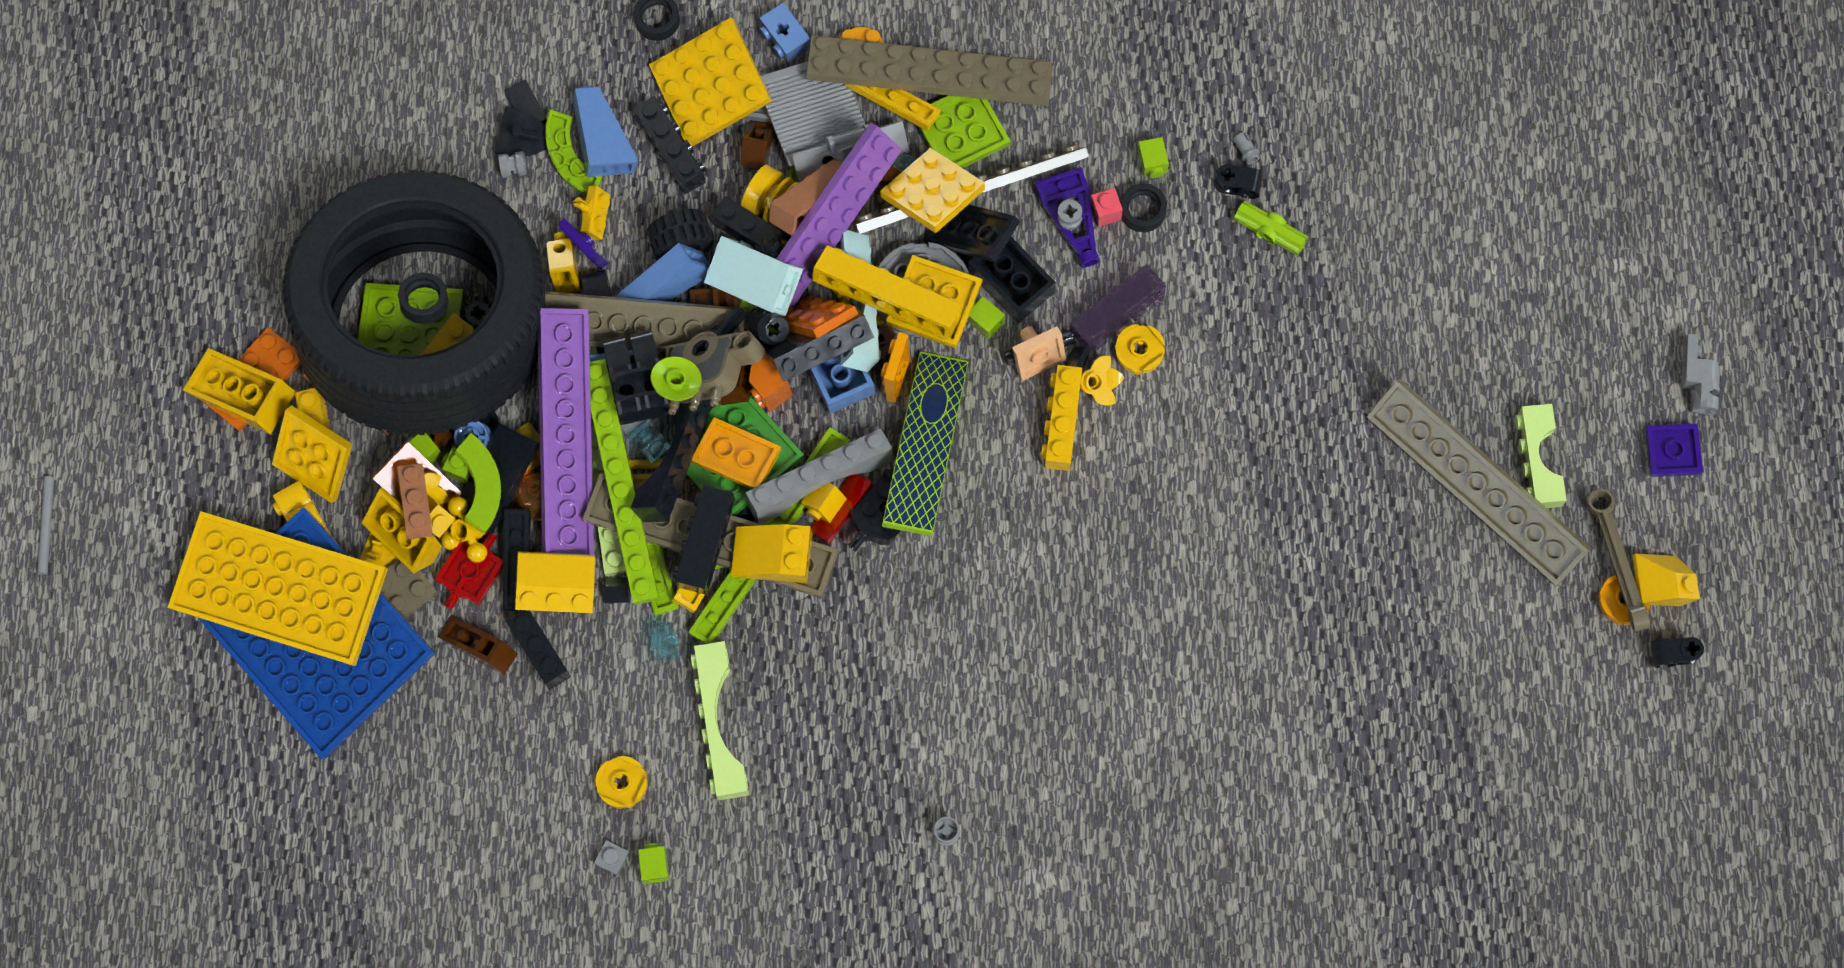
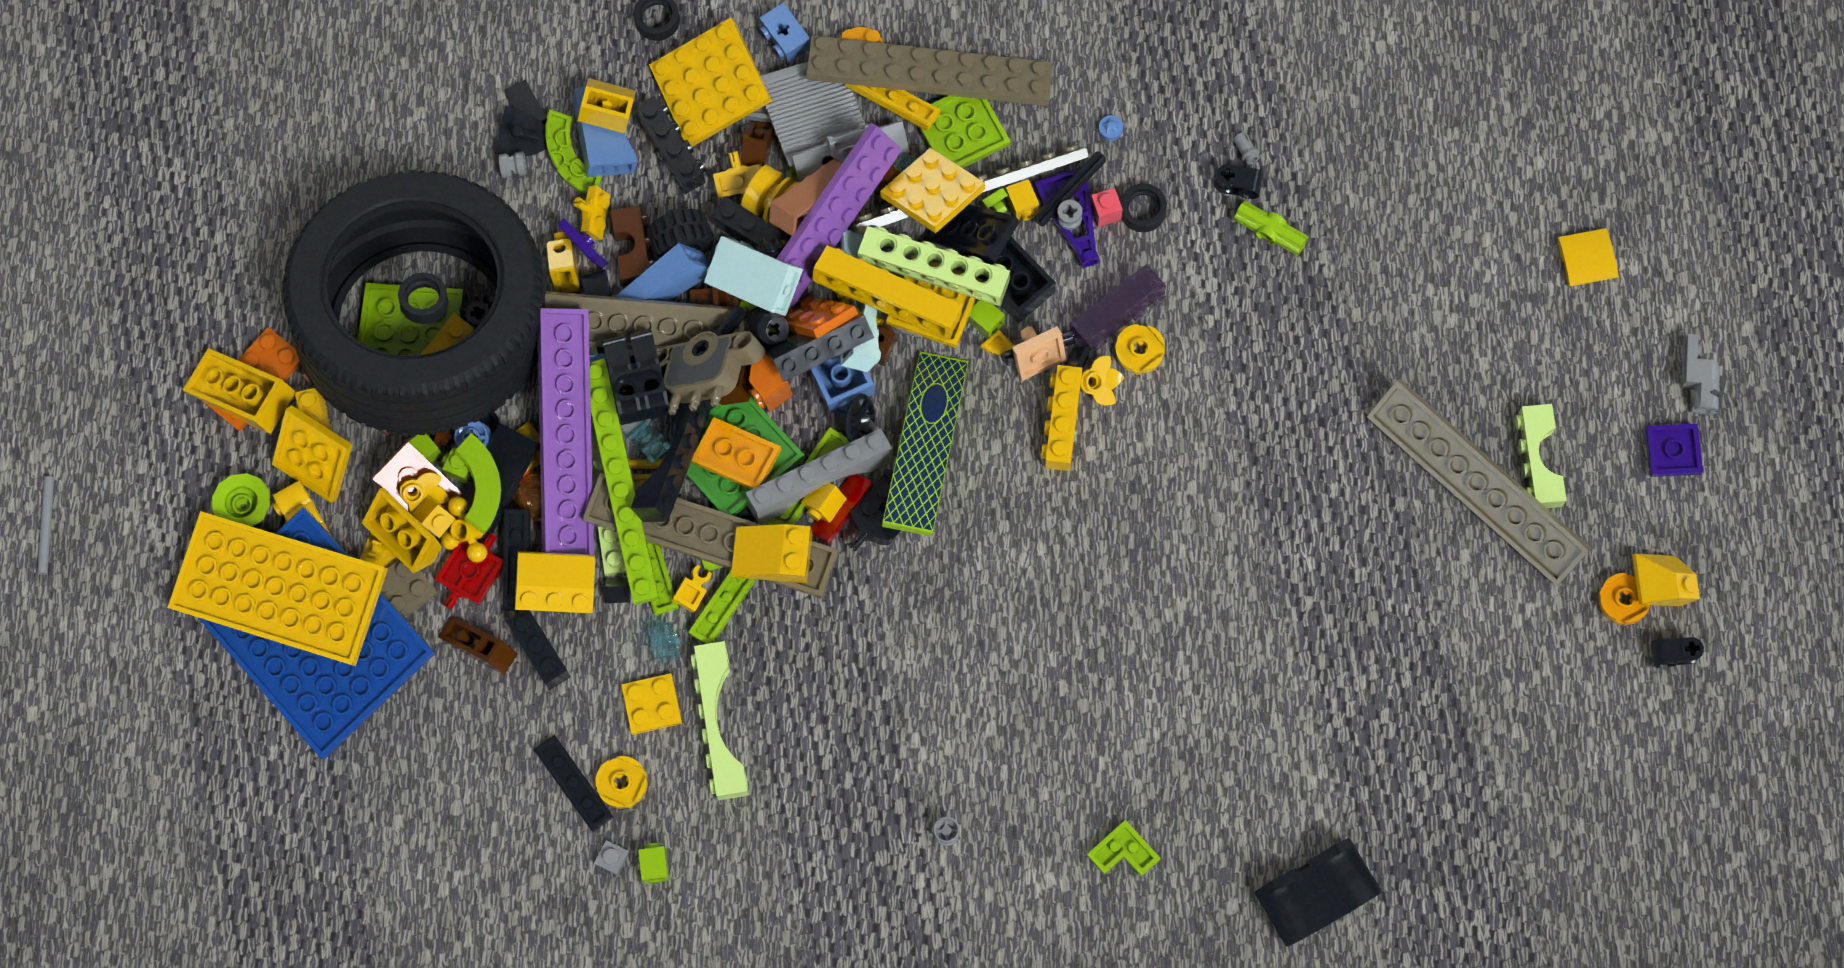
nougat plate [397,463,433,540] -> none
lime dish [651,357,702,401] -> none
black brick [673,485,736,595] -> none
light orange plate [881,332,911,403] -> none
lime brick [1138,137,1169,178] -> none
dark tan piece [1588,489,1650,632] -> none
none -> lime hat [212,473,270,527]
none -> black tile [533,735,614,832]
none -> yellow slope [577,78,636,134]
none -> reddish brown arch [611,206,654,287]
none -> yellow plate [621,673,683,735]
none -> yellow plate [713,151,762,198]
none -> black wheel [834,394,875,443]
none -> yellowish green brick [858,226,1010,306]
none -> lime tile [978,187,1008,213]
none -> yellow tile [980,329,1015,355]
none -> yellow brick [1006,179,1039,221]
none -> black axle [1034,151,1106,227]
none -> lime plate [1087,820,1161,877]
none -> medium blue tile [1099,115,1123,141]
none -> black panel [1254,838,1381,947]
none -> yellow slope [1557,228,1619,286]

